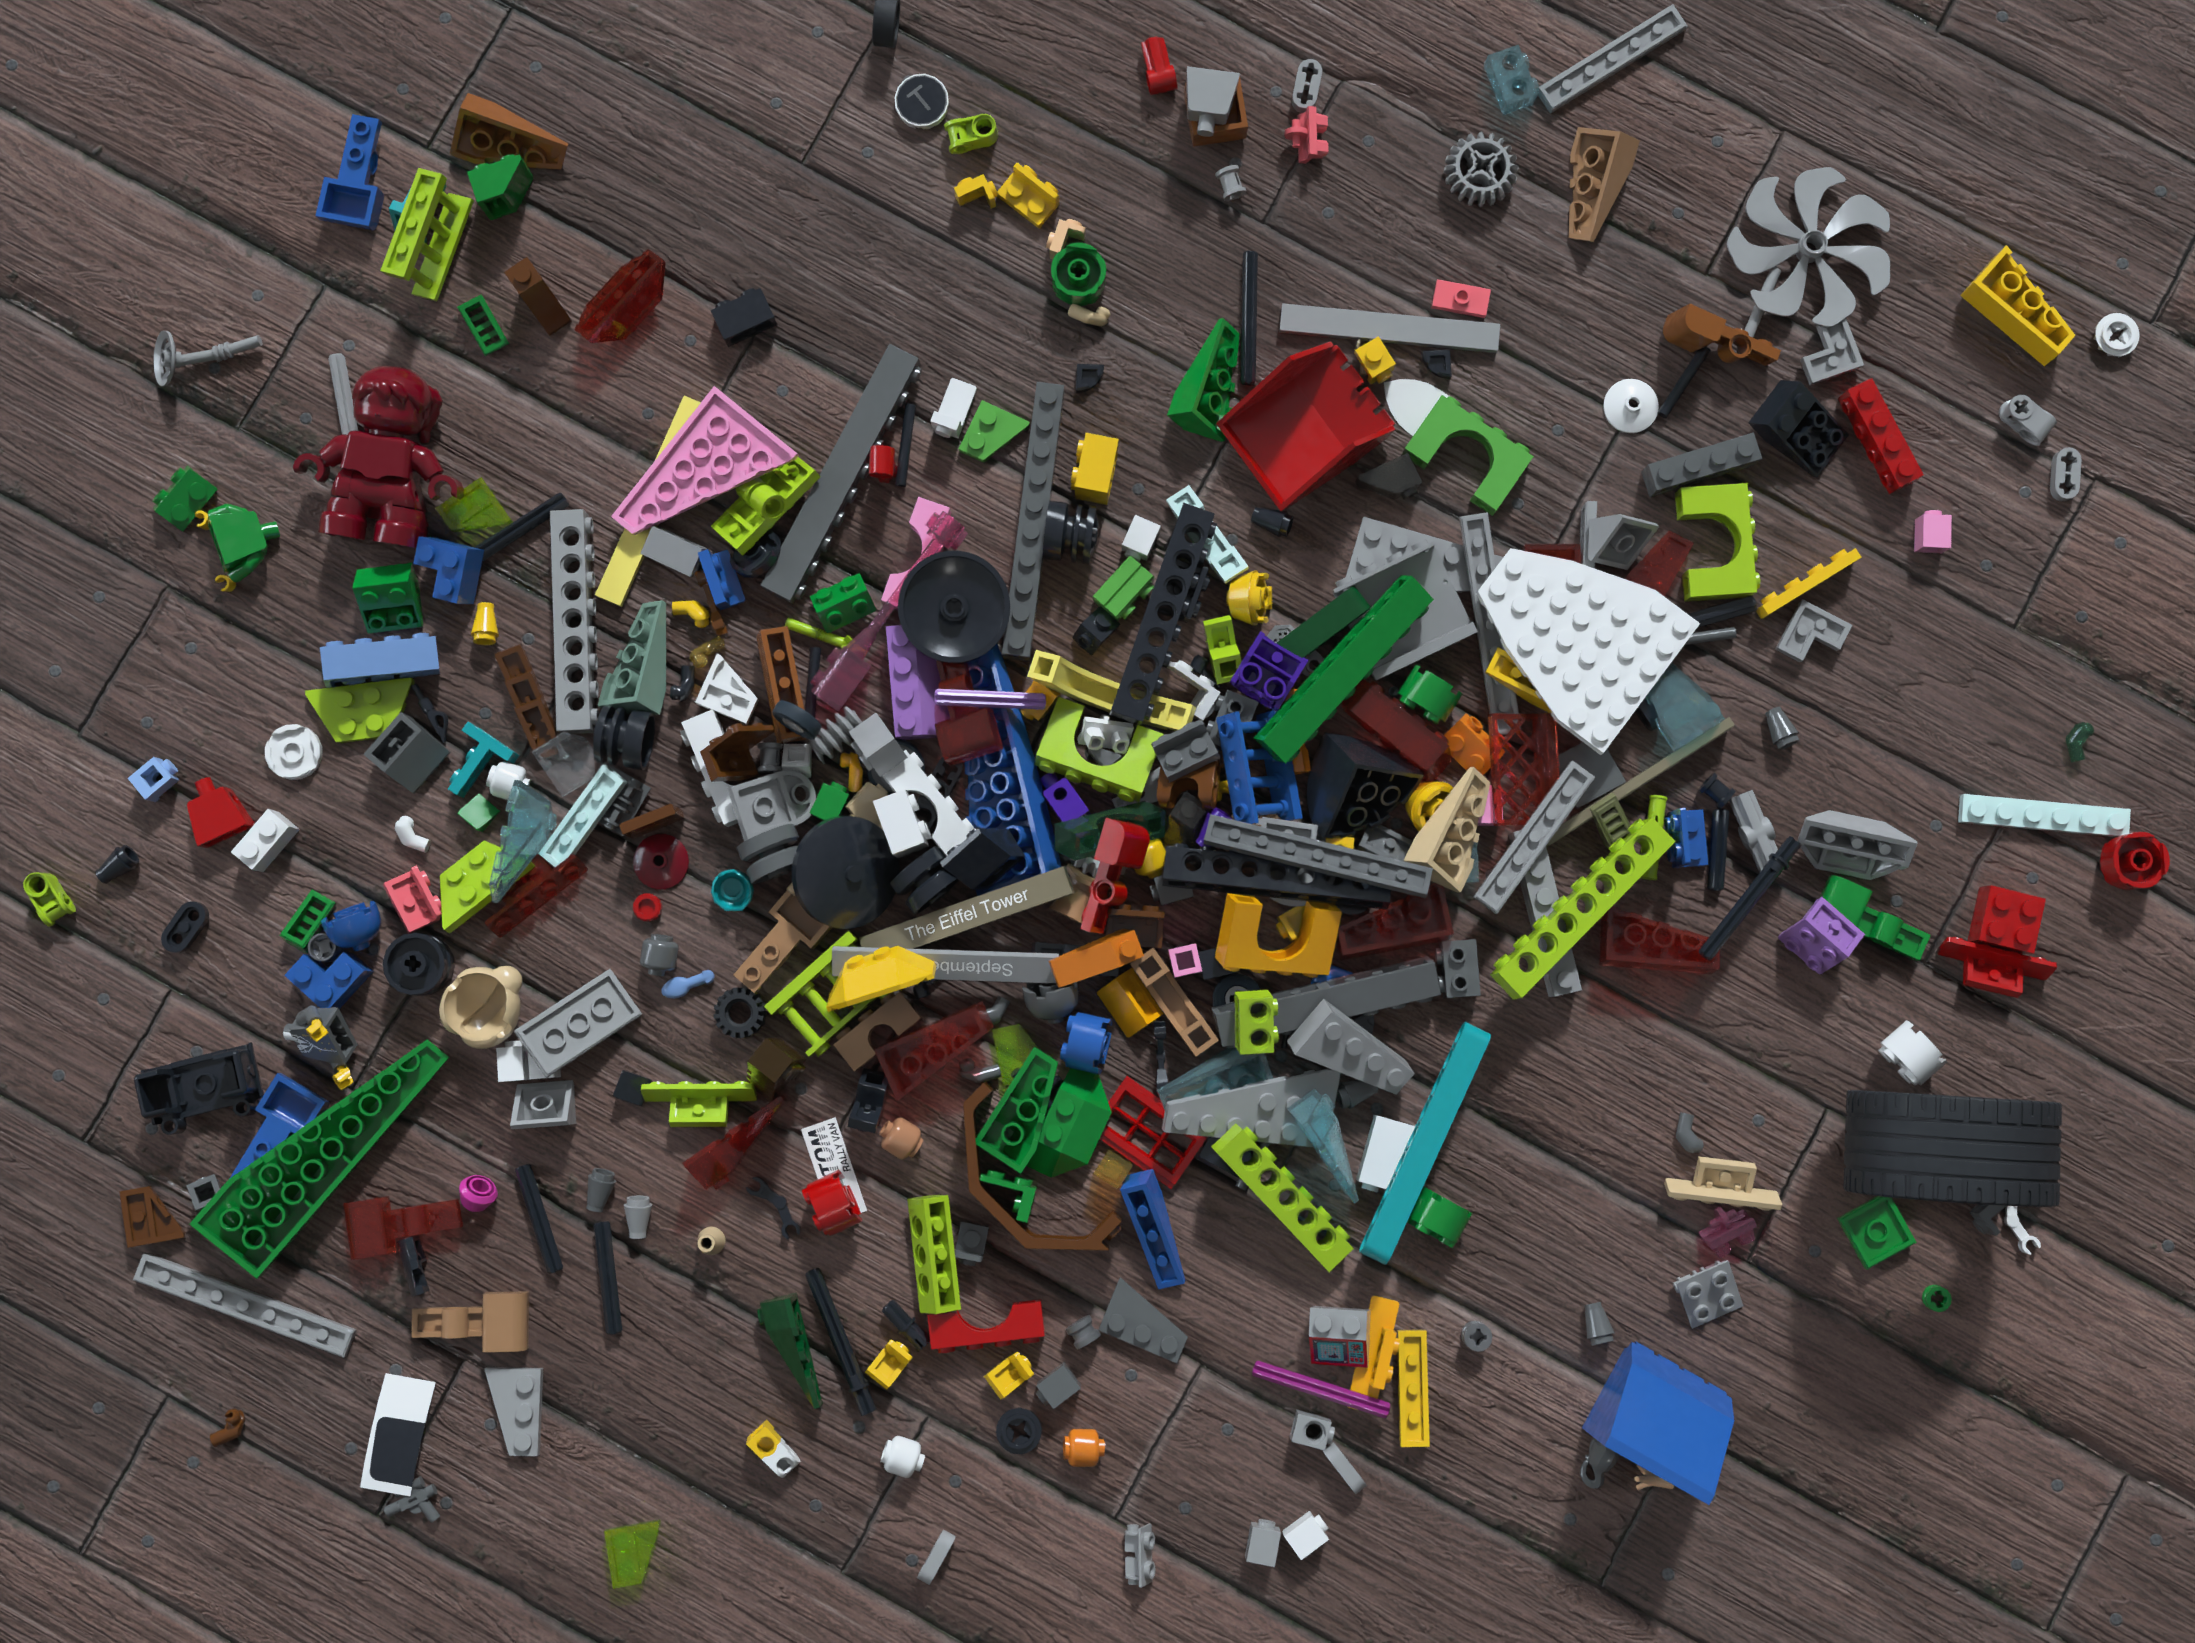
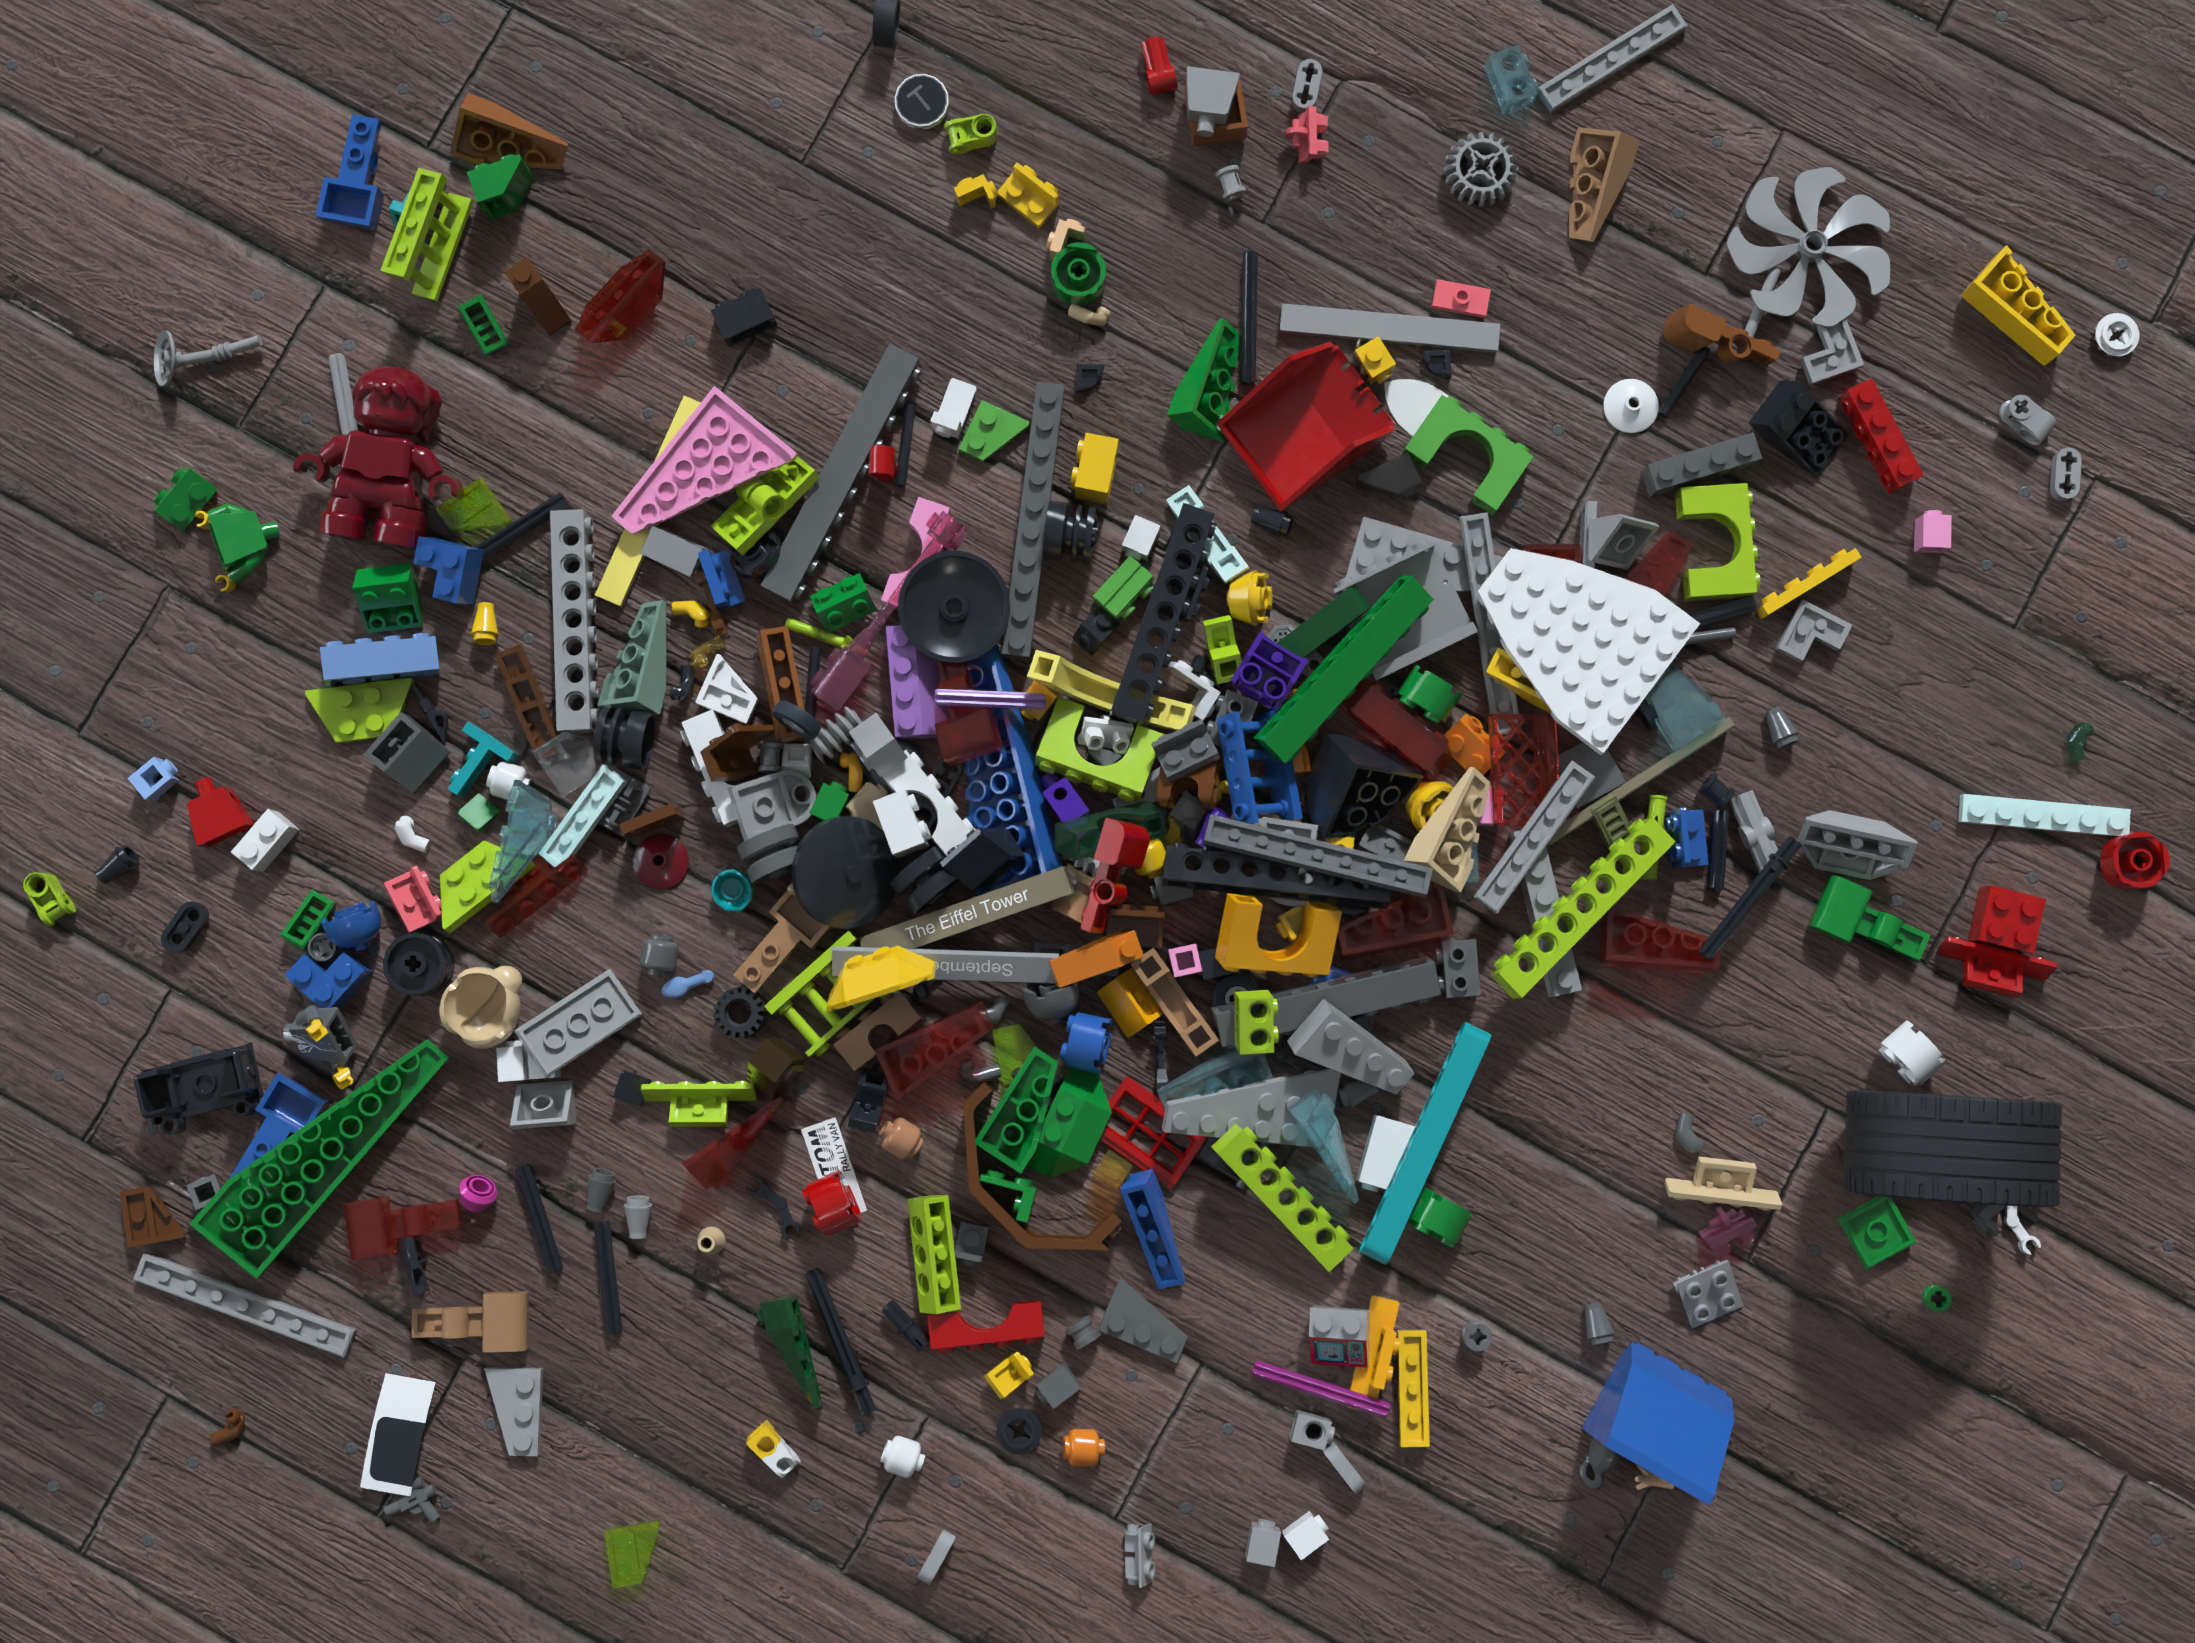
white tile [265,724,322,780] -> none
red tile [633,893,663,922] -> none
yellow bracket [865,1340,913,1390] -> none
medium lavender bracket [1778,897,1865,974] -> none

